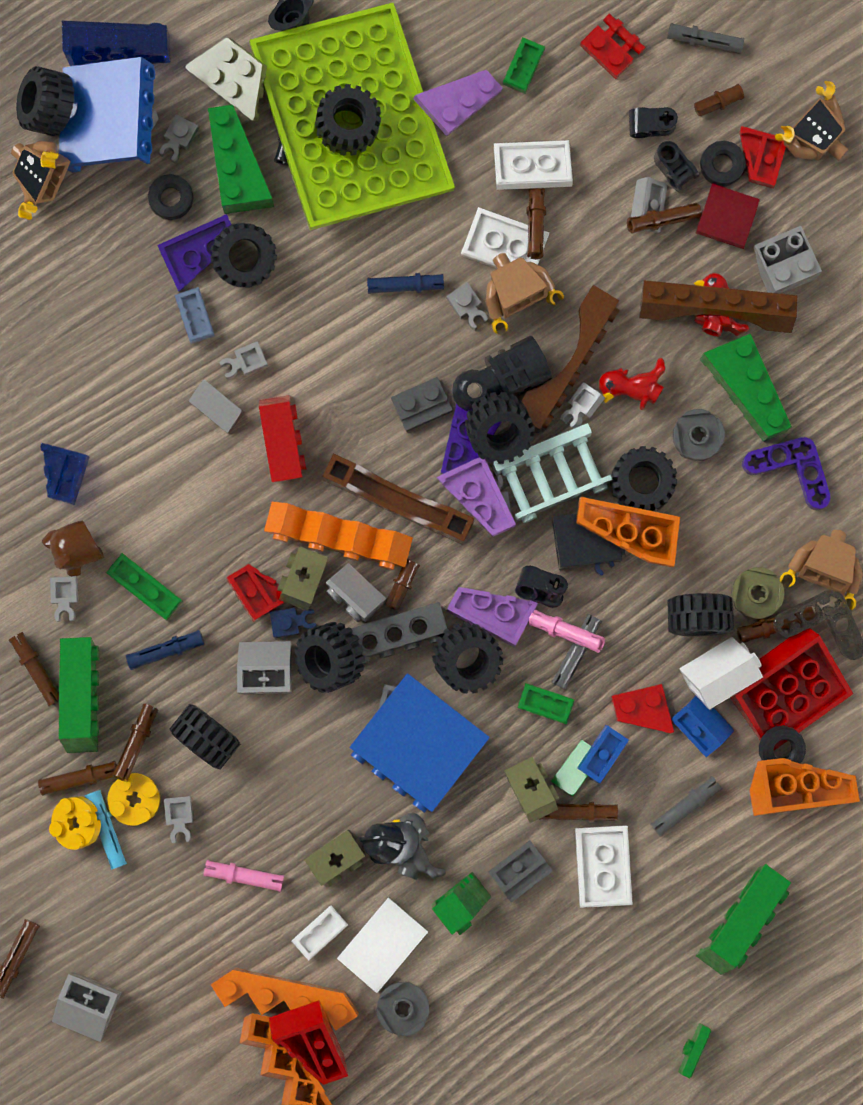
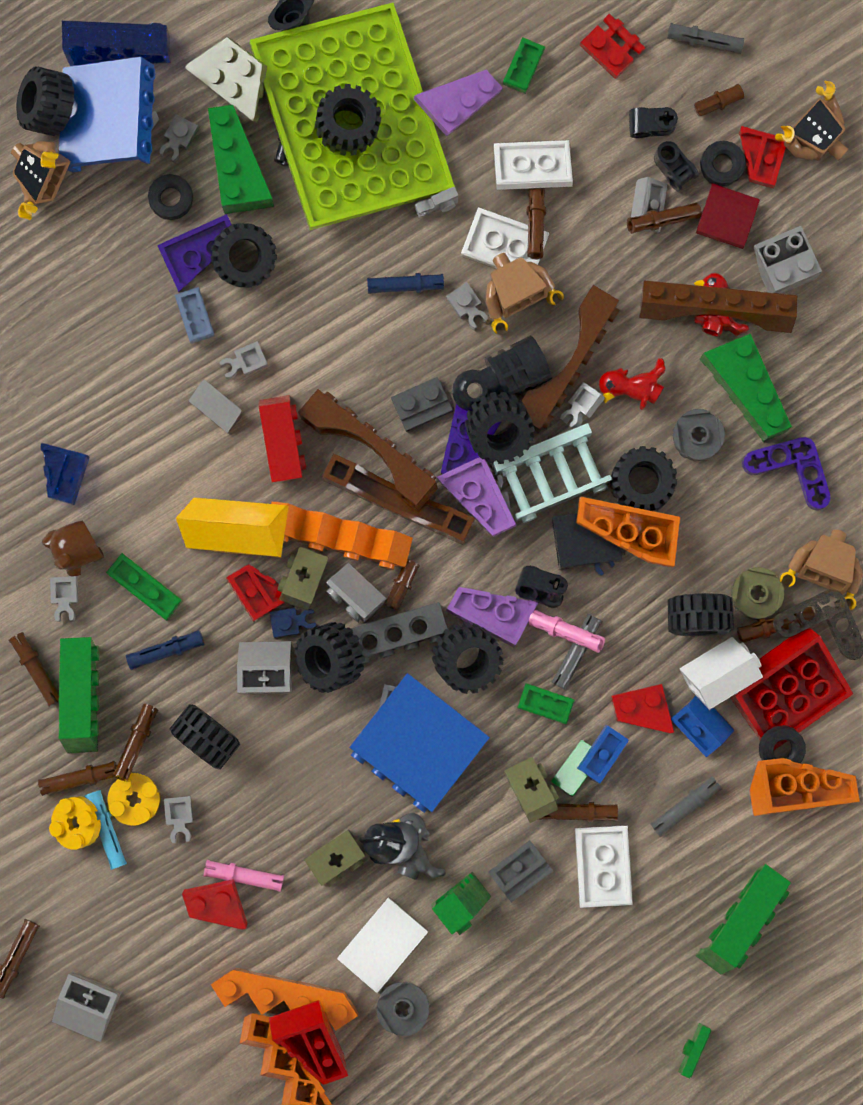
white plate [292,905,348,961] -> none
none -> yellow slope [176,497,289,557]
none -> red wing [182,879,248,930]
none -> reddish brown arch [298,389,438,511]
none -> light grey plate [415,187,458,218]

